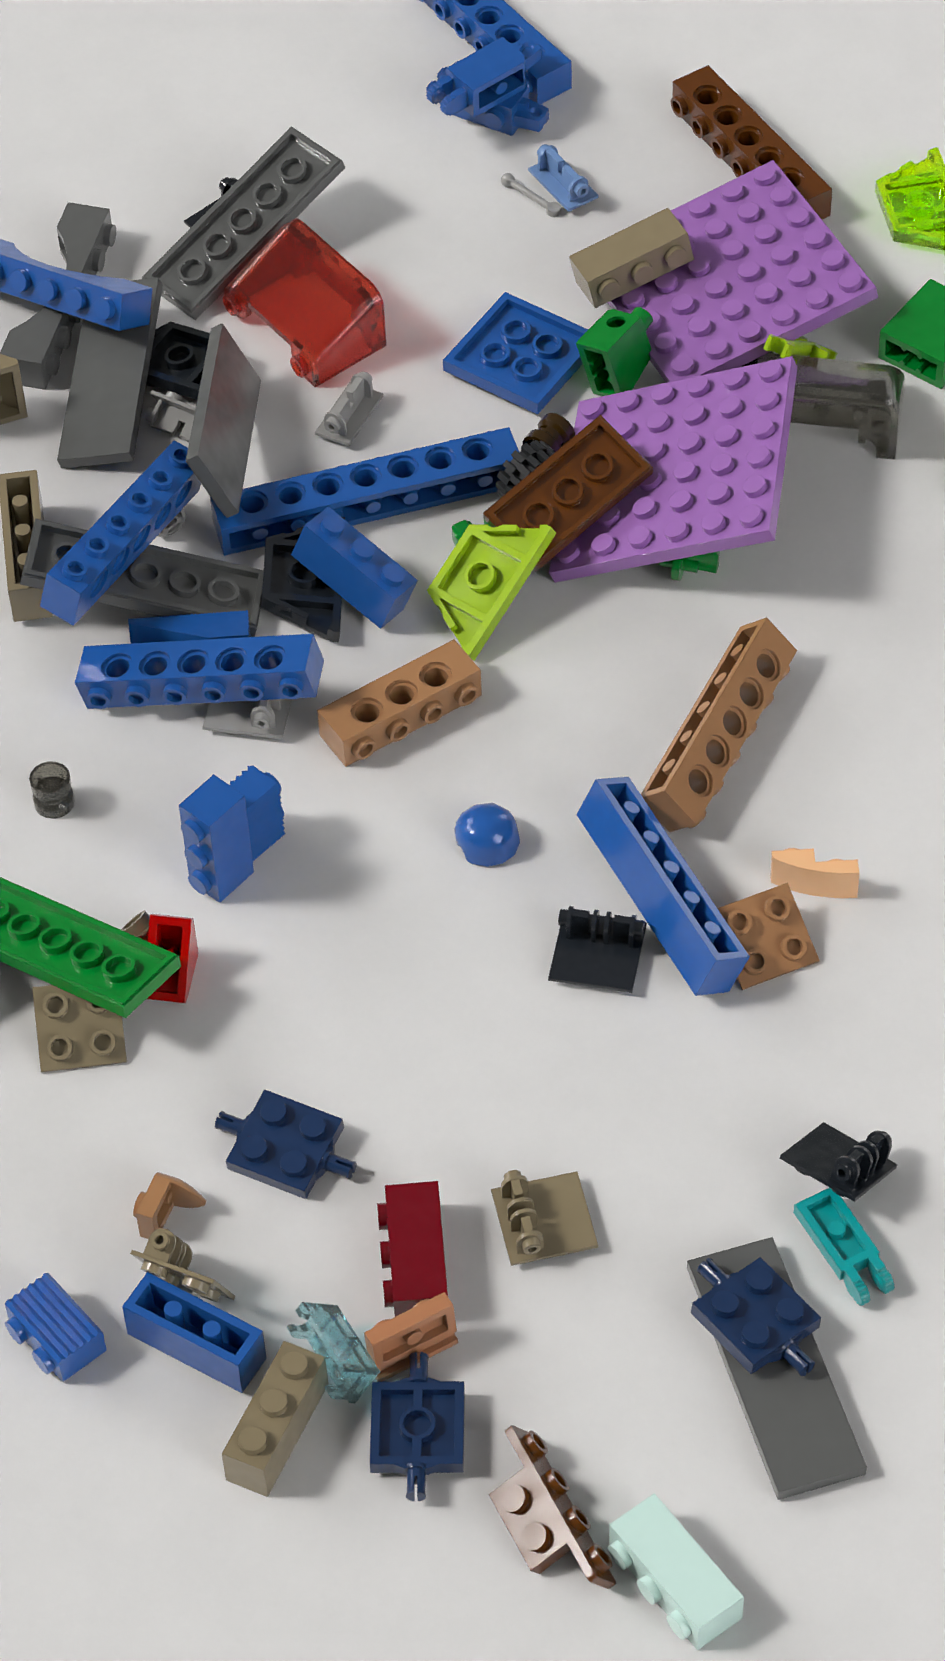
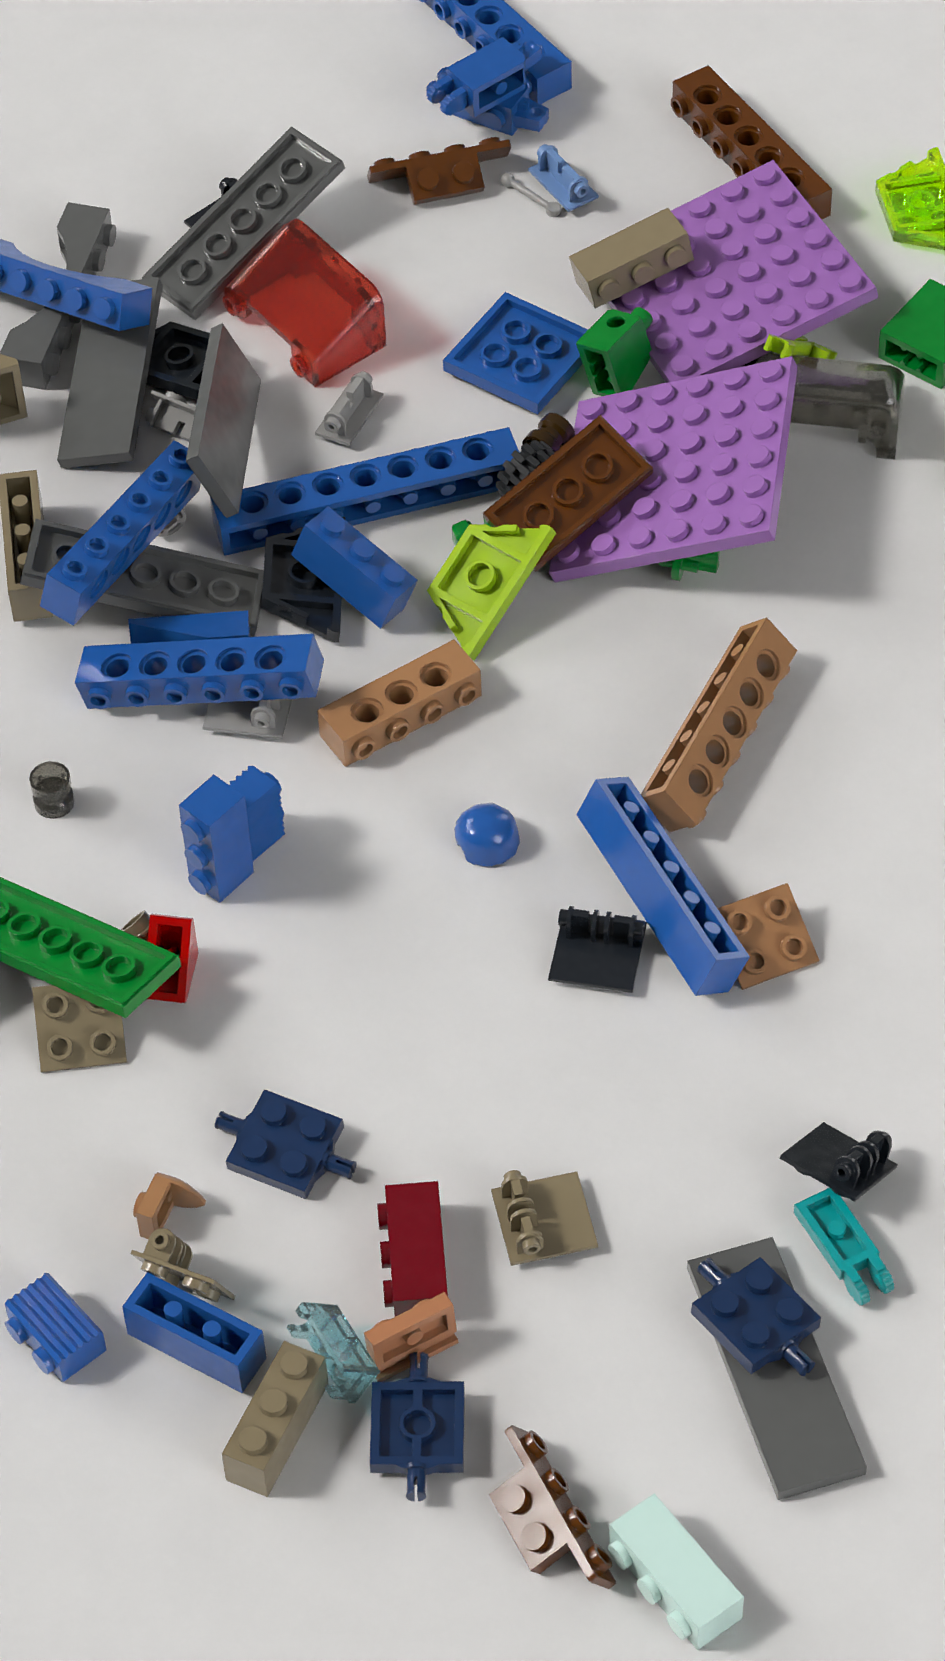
light nougat slope [770,848,860,898] -> none
none -> reddish brown bracket [367,137,511,205]

